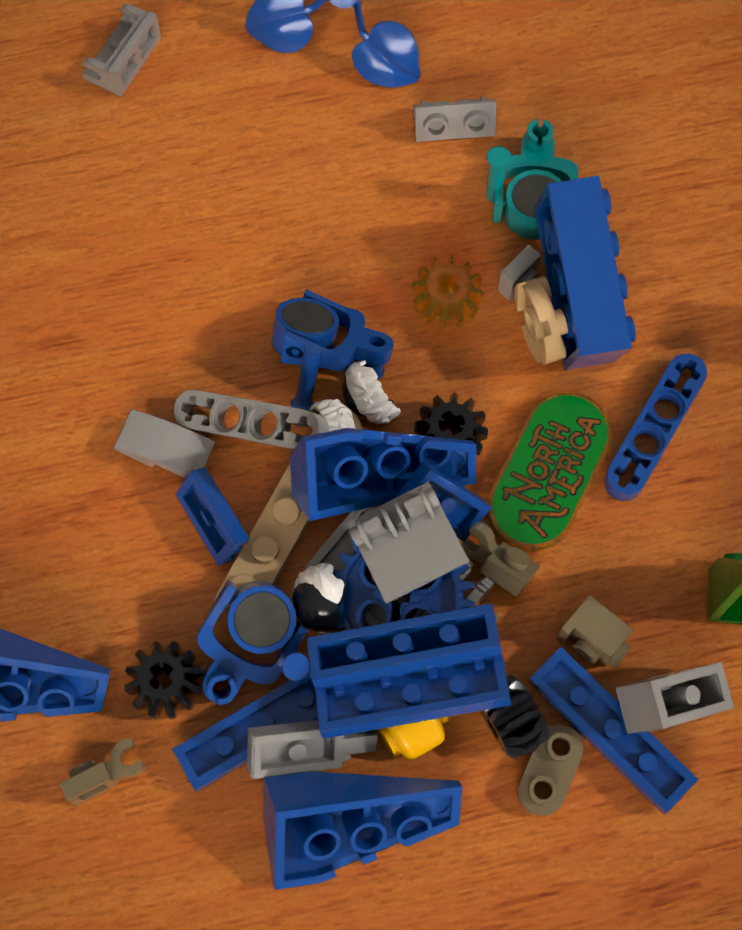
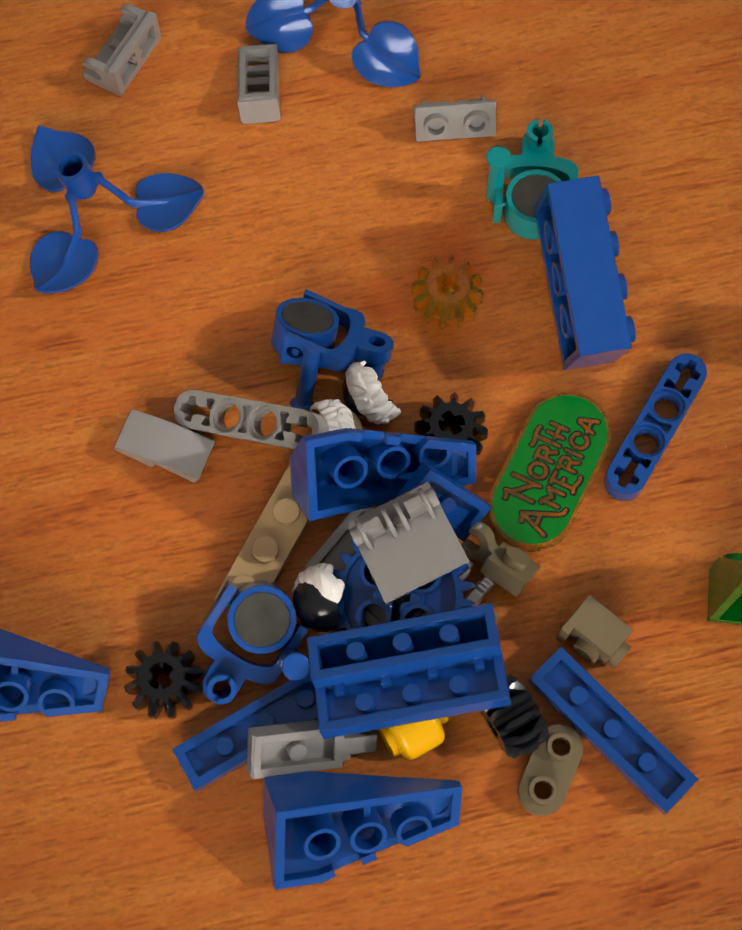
dark tan plate [59,739,146,806] -> none
blue tile [175,467,249,566] -> none
light grey plate [498,244,541,301] -> none
tan plate [514,276,568,365] -> none
light grey brick [615,662,734,734] -> none
none -> blue plant [30,125,204,294]
none -> light grey slope [237,44,281,124]

